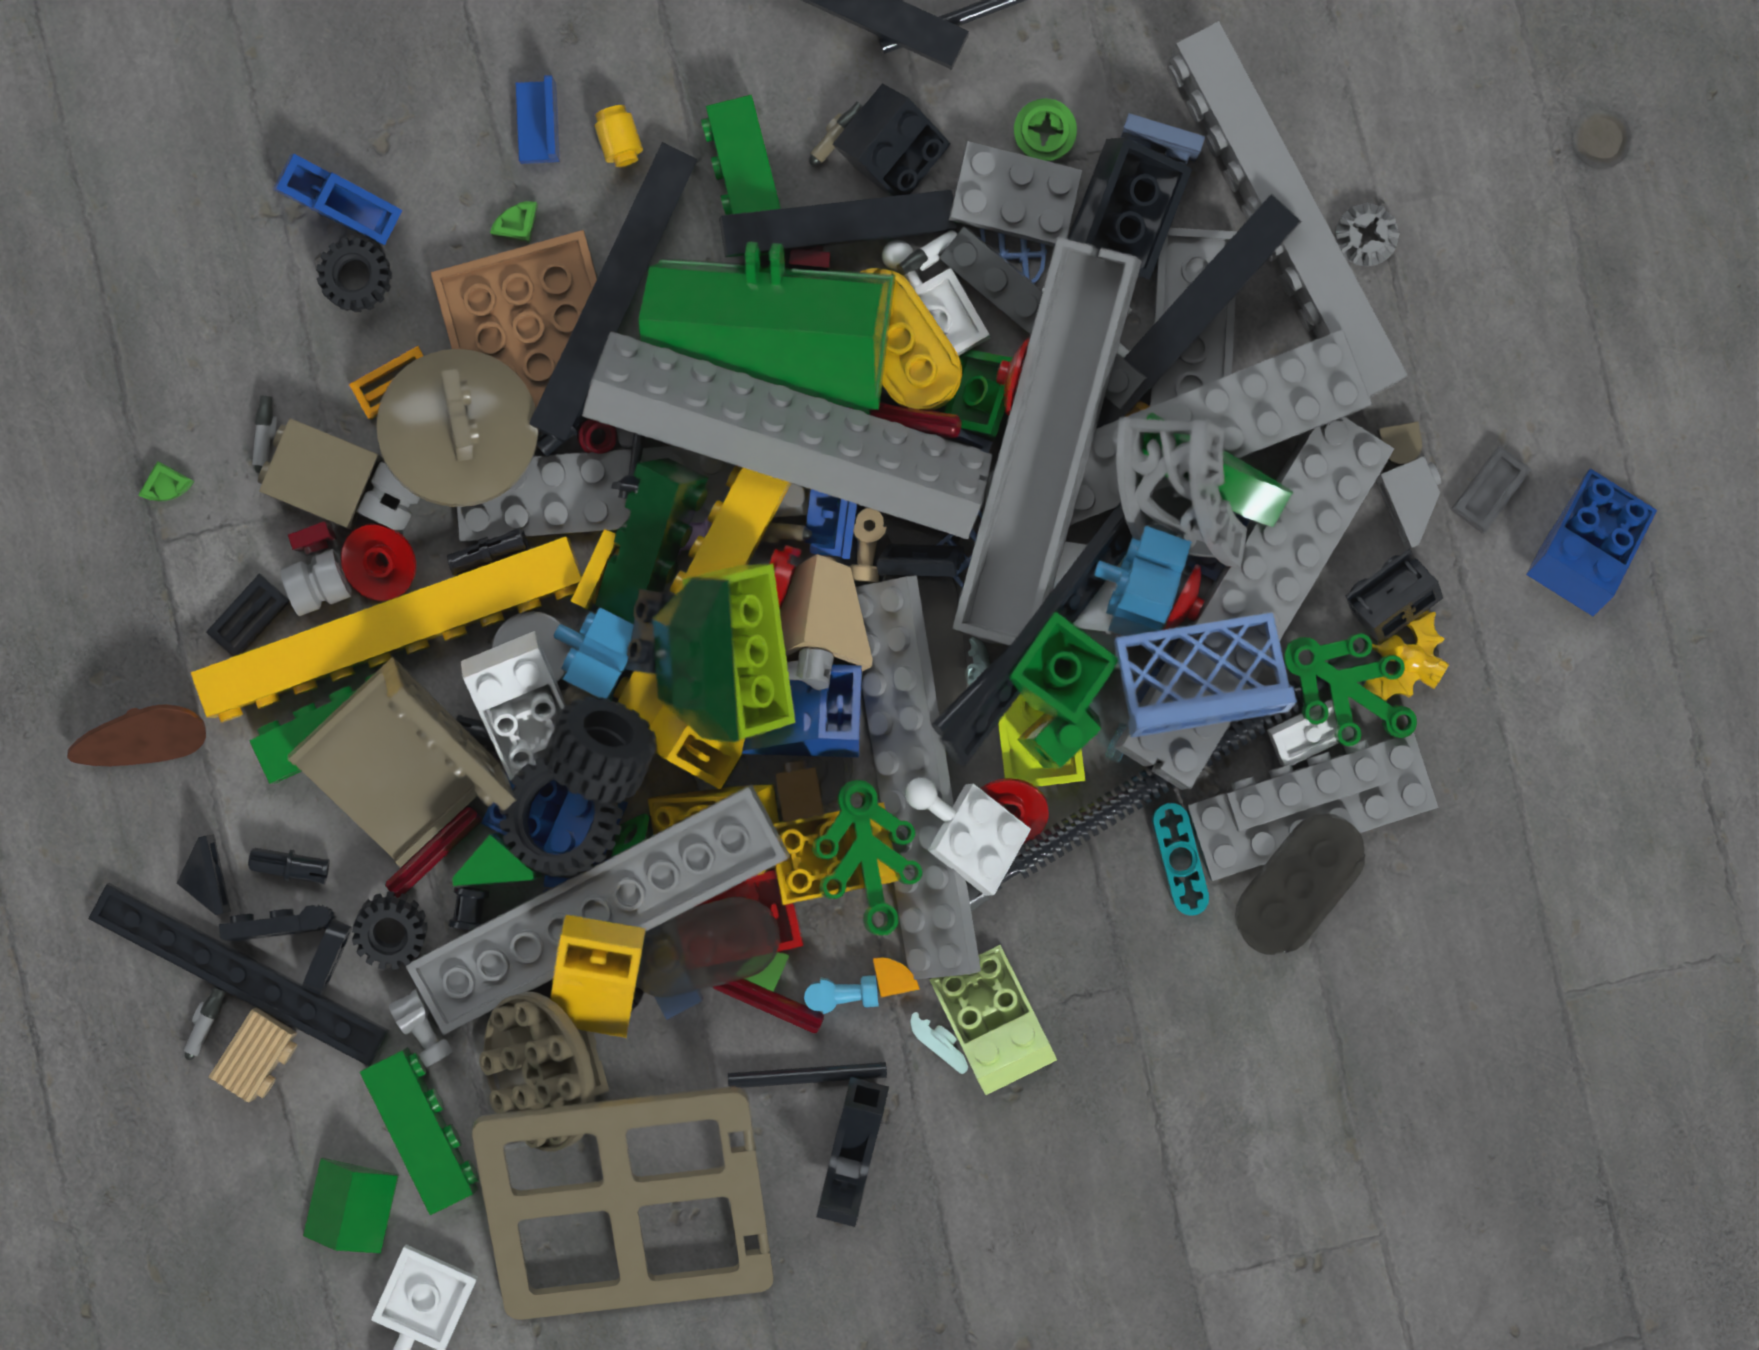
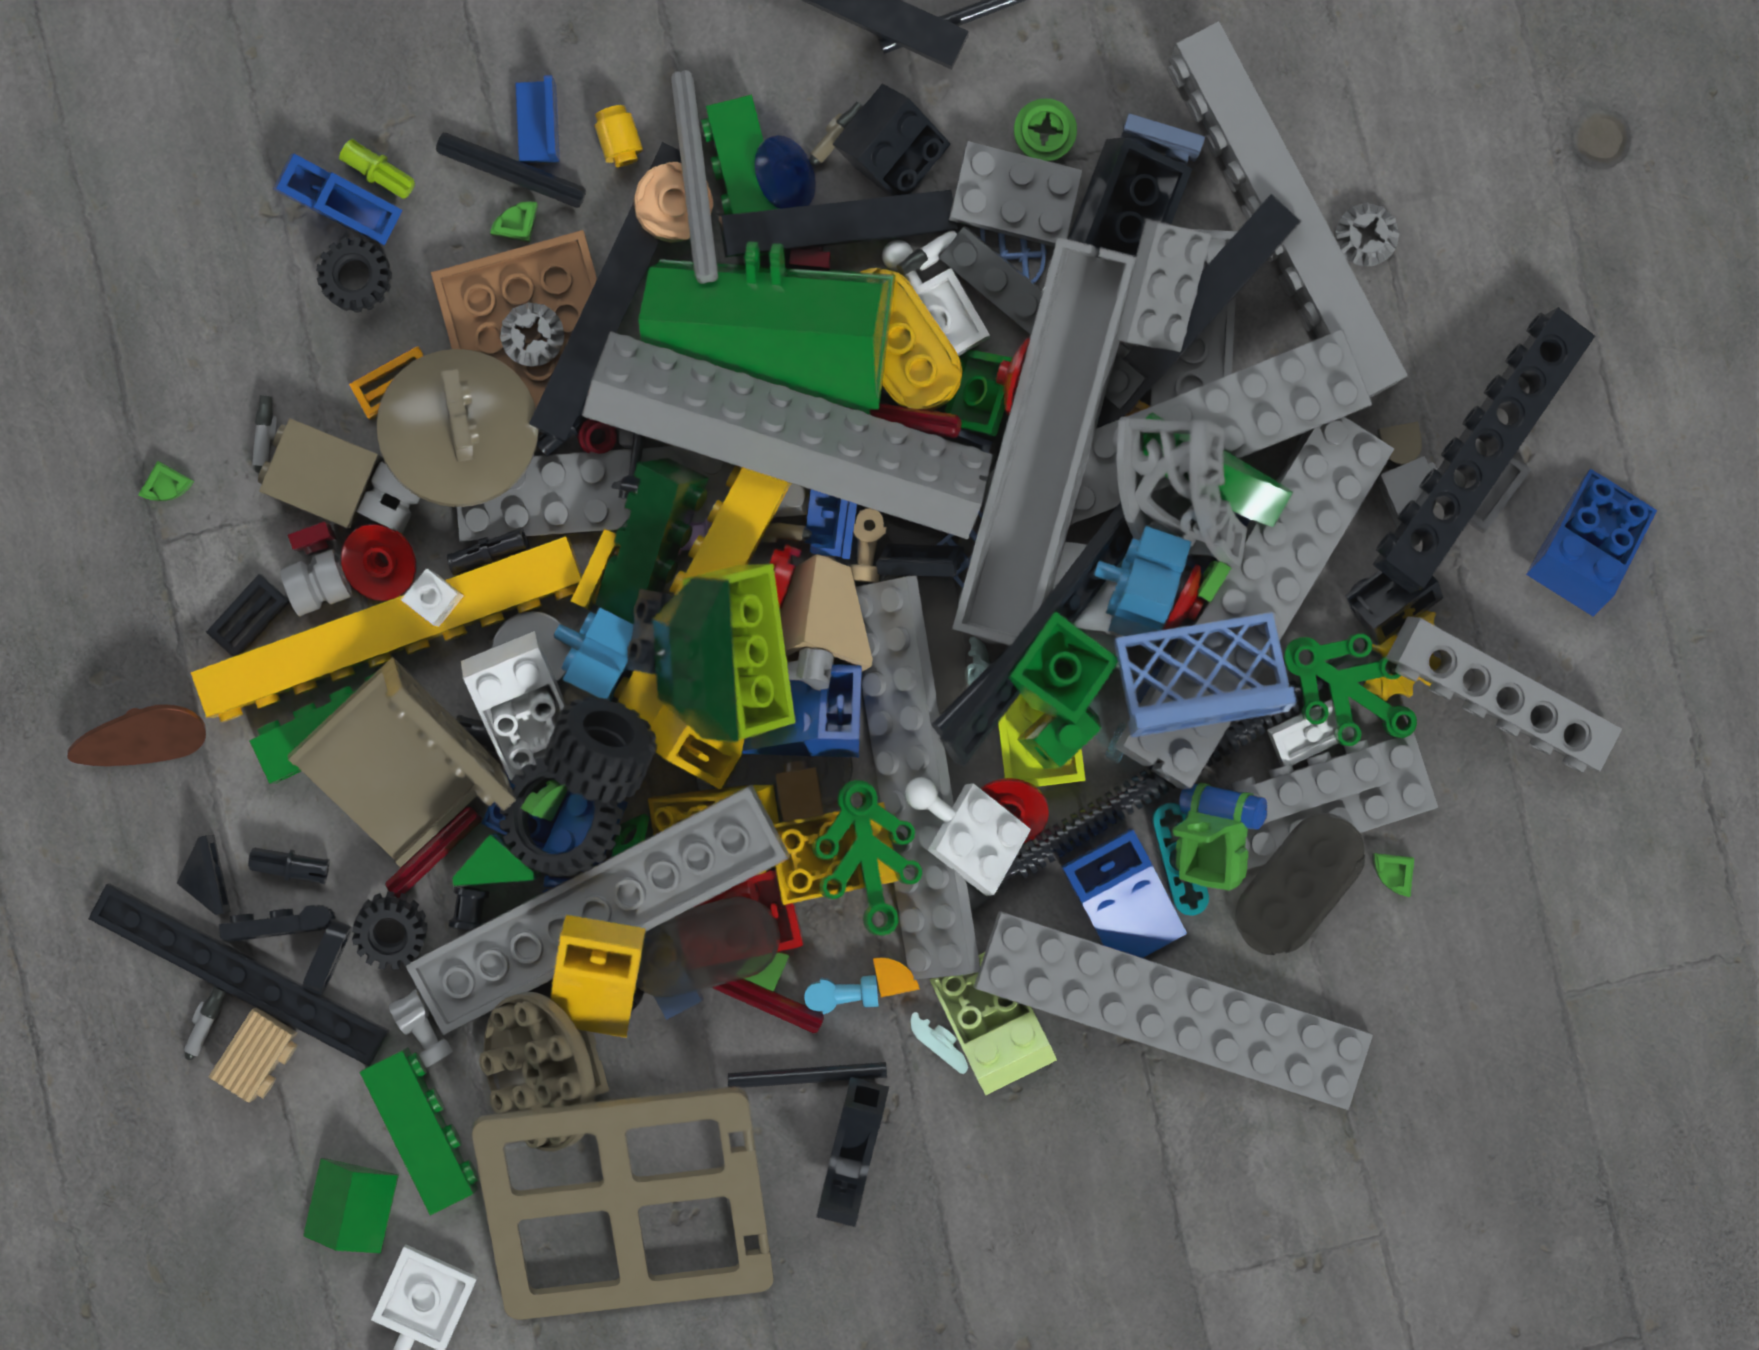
none -> lime axle [339,138,415,199]
none -> white brick [401,568,464,627]
none -> black axle [436,132,586,208]
none -> light grey gear [500,302,564,367]
none -> bright green tile [521,779,568,821]
none -> light nougat tile [633,162,714,243]
none -> light grey axle [671,70,718,283]
none -> clear blue dish [754,135,816,209]
none -> light grey plate [974,911,1373,1110]
none -> blue slope [1060,829,1187,958]
none -> light grey plate [1115,219,1212,352]
none -> bright green piece [1173,783,1268,890]
none -> bright green tile [1198,561,1231,602]
none -> black brick [1372,307,1595,593]
none -> bright green tile [1373,853,1414,897]
none -> light grey brick [1386,616,1622,773]

